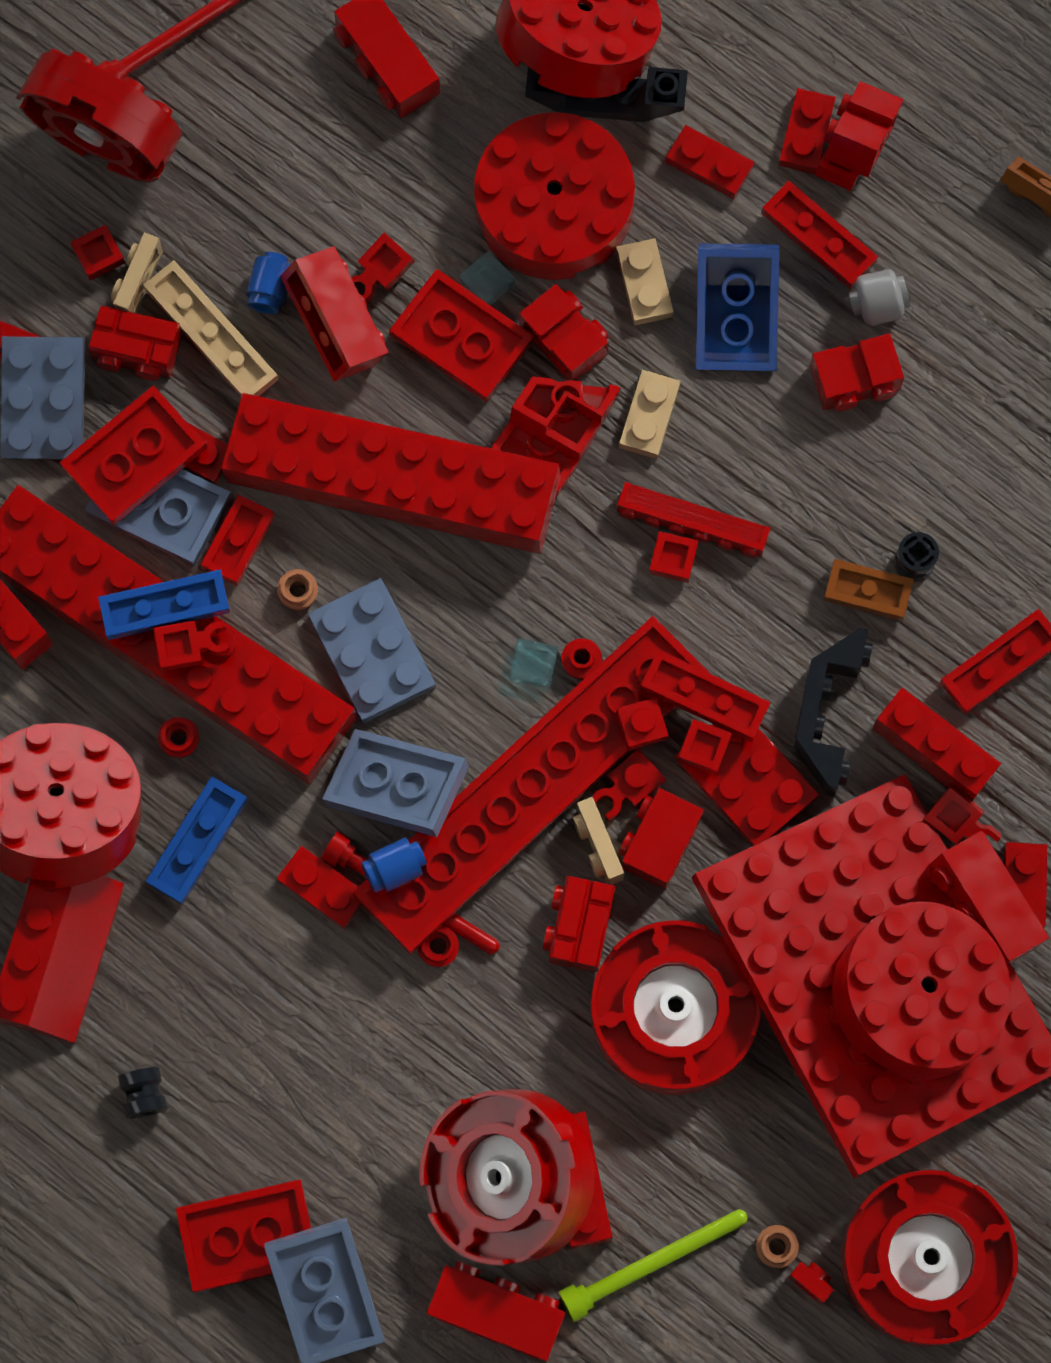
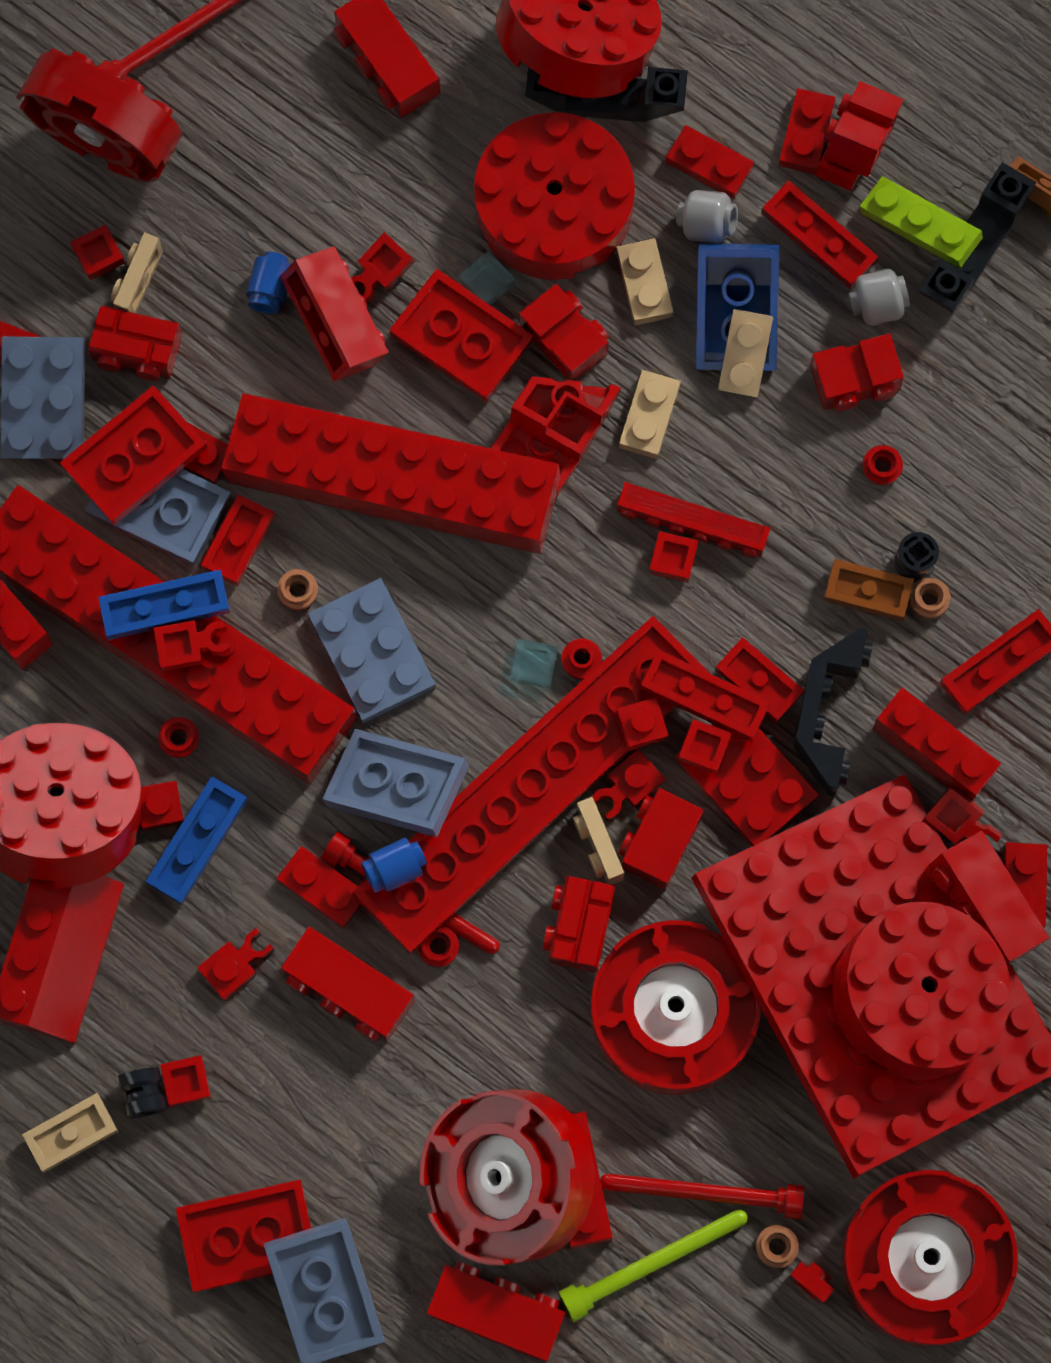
tan plate [143,260,279,397] -> none
none -> tan plate [22,1093,119,1173]
none -> red plate [141,781,184,831]
none -> red plate [160,1055,211,1107]
none -> red plate [197,928,275,1001]
none -> red brick [281,926,415,1042]
none -> red piece [600,1173,804,1220]
none -> light grey head [676,190,738,244]
none -> red plate [715,637,805,724]
none -> tan plate [718,309,773,397]
none -> lime plate [860,176,983,269]
none -> red plate [862,445,903,486]
none -> nougat plate [909,578,951,619]
none -> black slope [918,162,1037,313]

